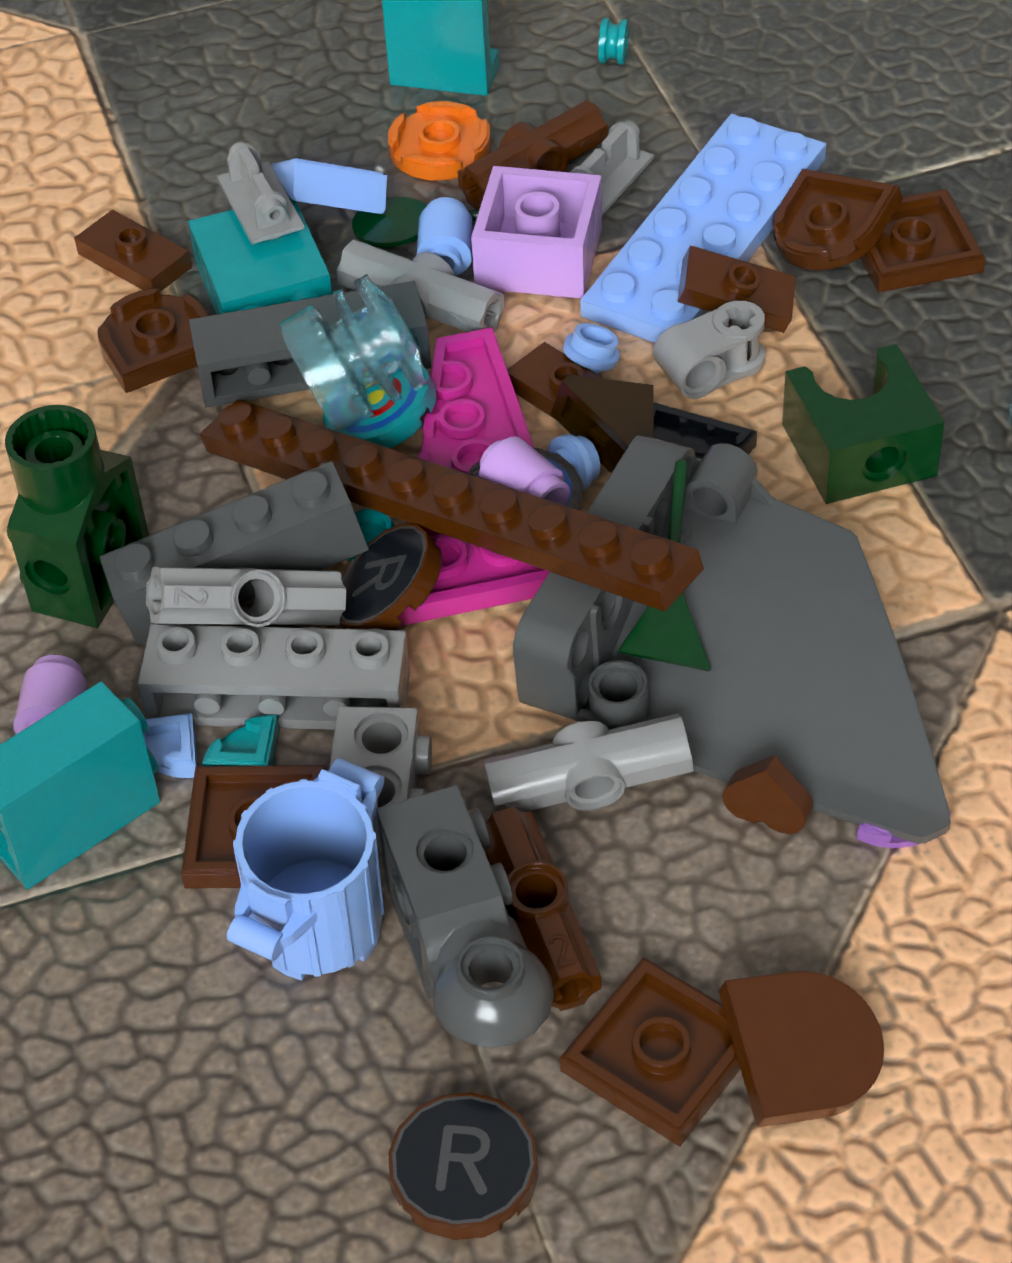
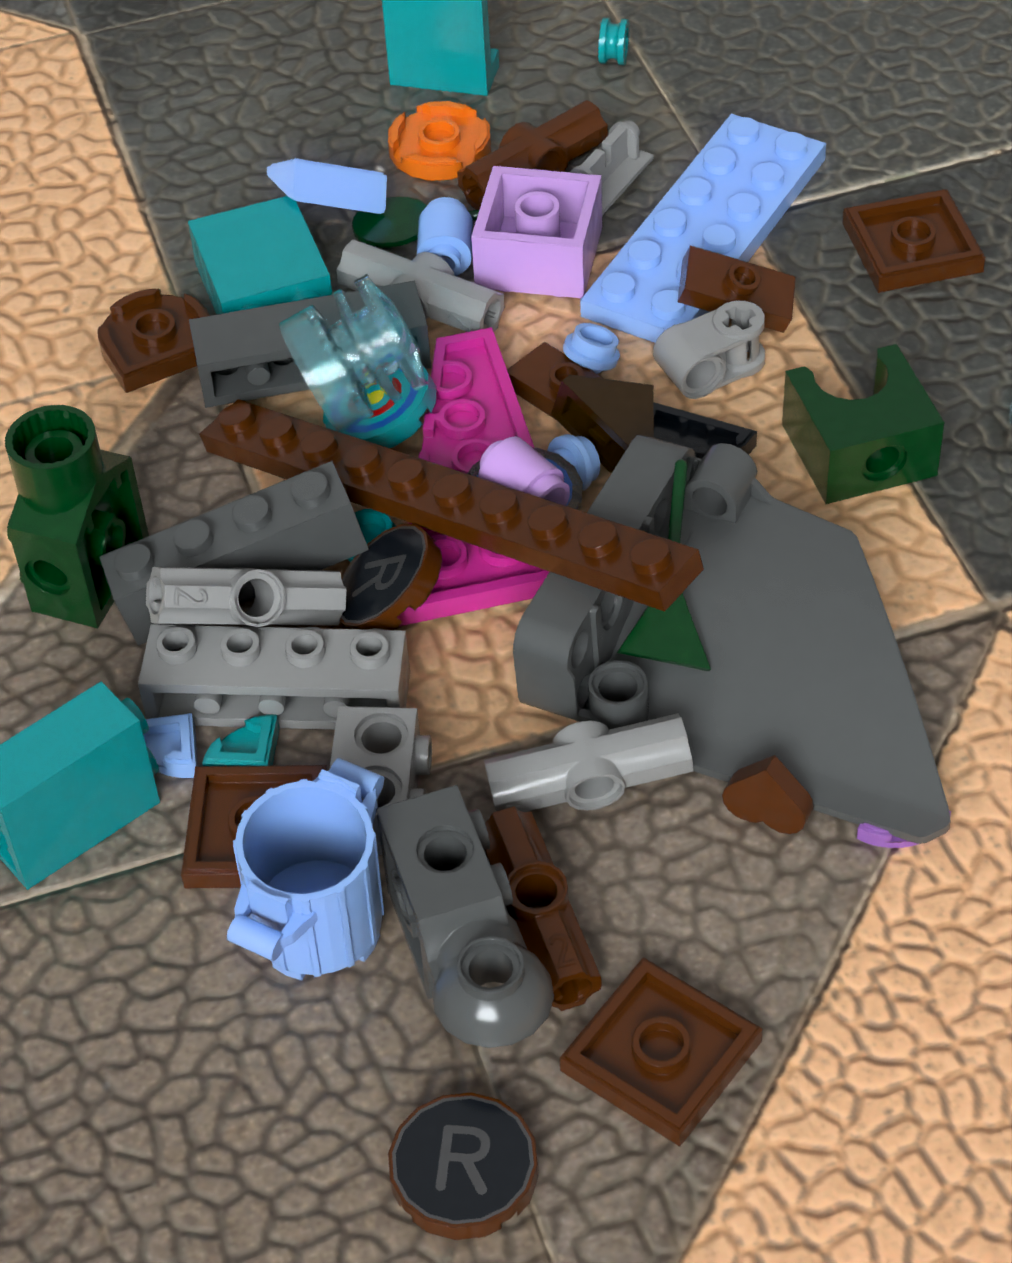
lavender brick [13,655,88,734] -> none
reddish brown plate [74,209,192,291] -> none
light grey hinge [217,142,304,244] -> none
reddish brown tile [719,971,884,1128] -> none
reddish brown tile [772,169,903,270] -> none

